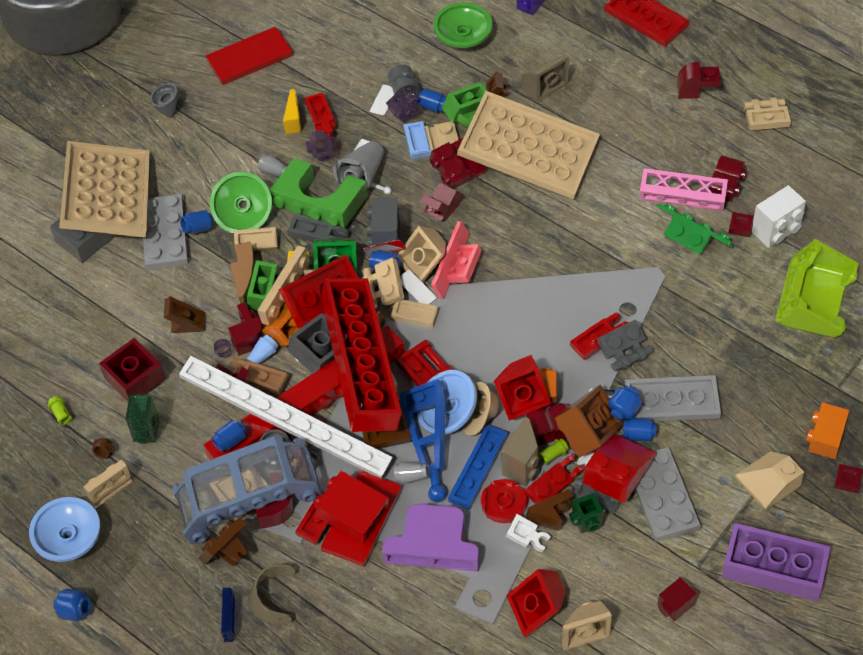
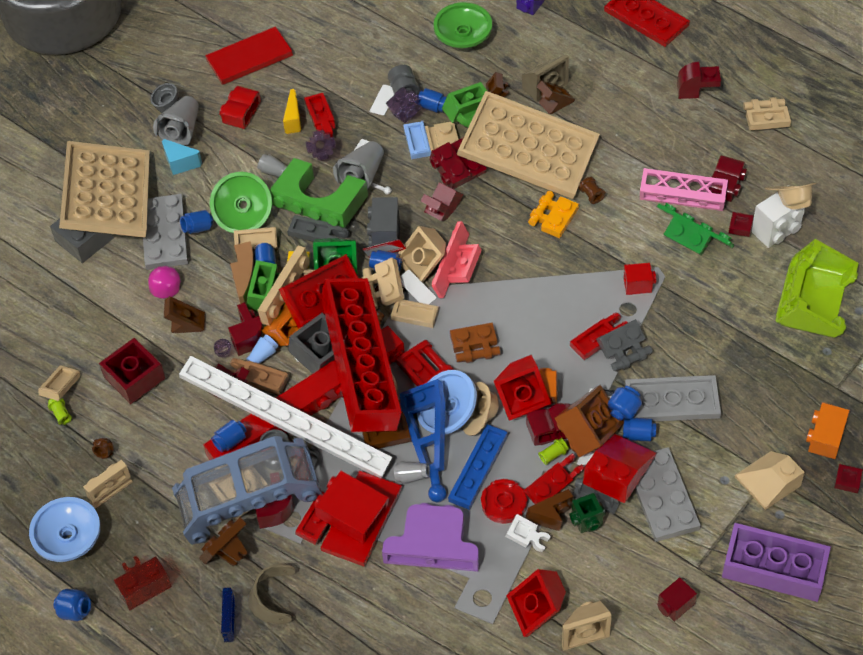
clear green brick [125,395,160,444] -> none
dark tan slope [501,417,539,487] -> none
none -> tan tile [38,365,80,401]
none -> clear red brick [114,556,172,611]
none -> dark pink hair [148,266,181,299]
none -> light grey cone [153,96,199,145]
none -> medium azure slope [162,139,202,175]
none -> red brick [219,86,261,129]
none -> blue brick [254,243,276,264]
none -> dark orange plate [450,322,500,363]
none -> light orange plate [528,191,579,238]
none -> reddish brown slope [536,80,575,114]
none -> reddish brown bush [579,177,606,204]
none -> red brick [623,263,656,295]
none -> tan piece [765,183,817,209]

